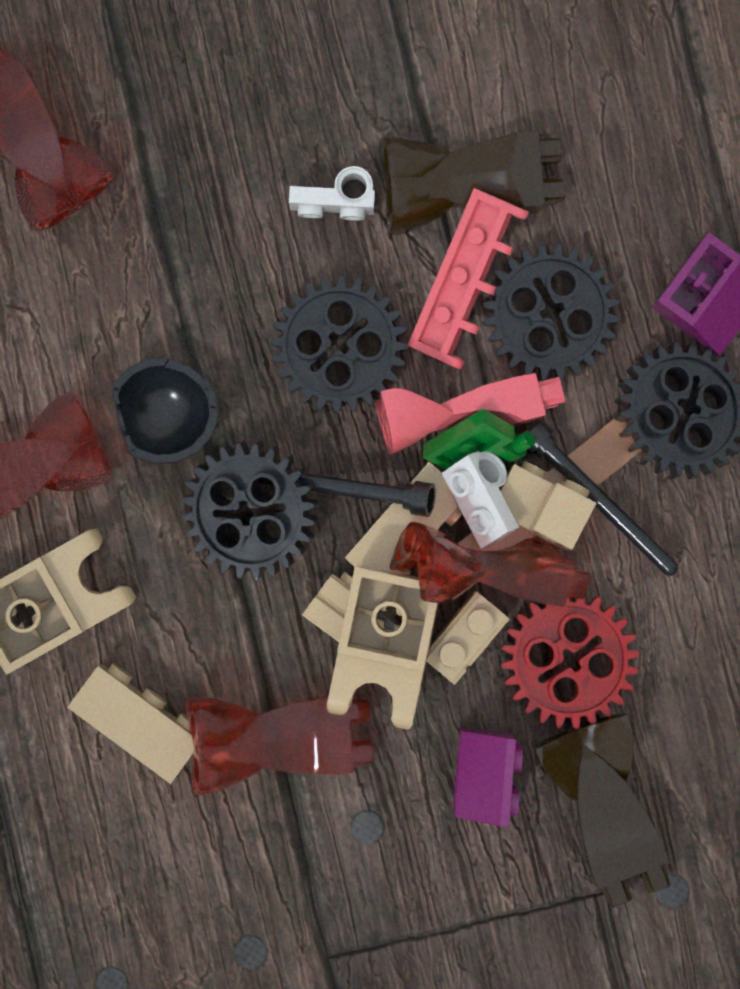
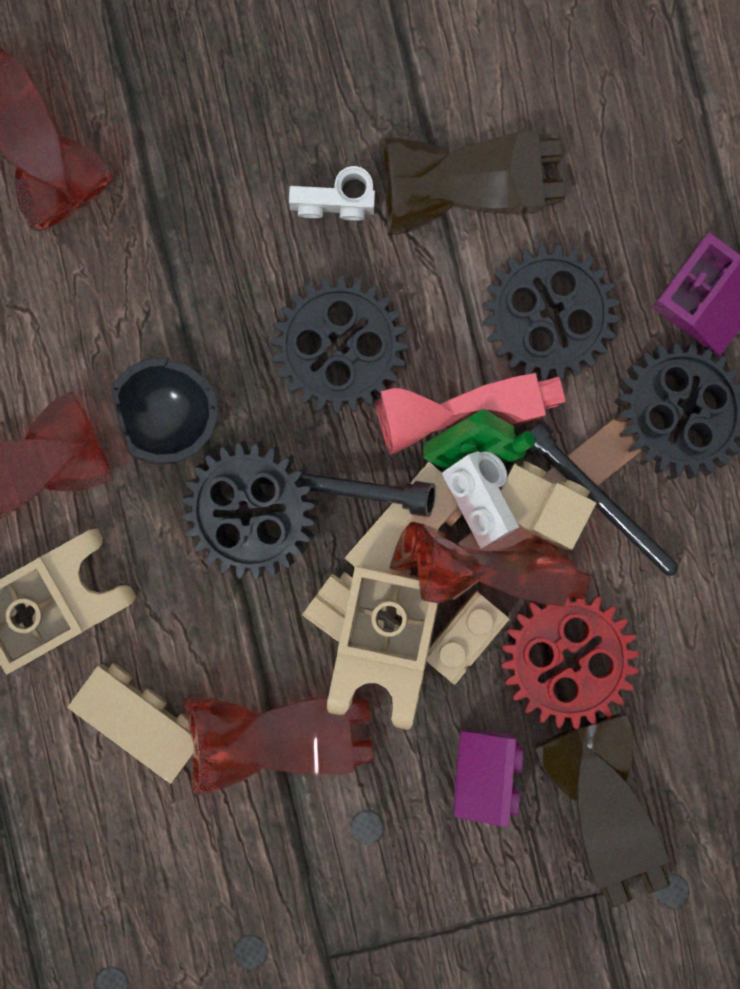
coral hinge [408,188,529,369] -> none

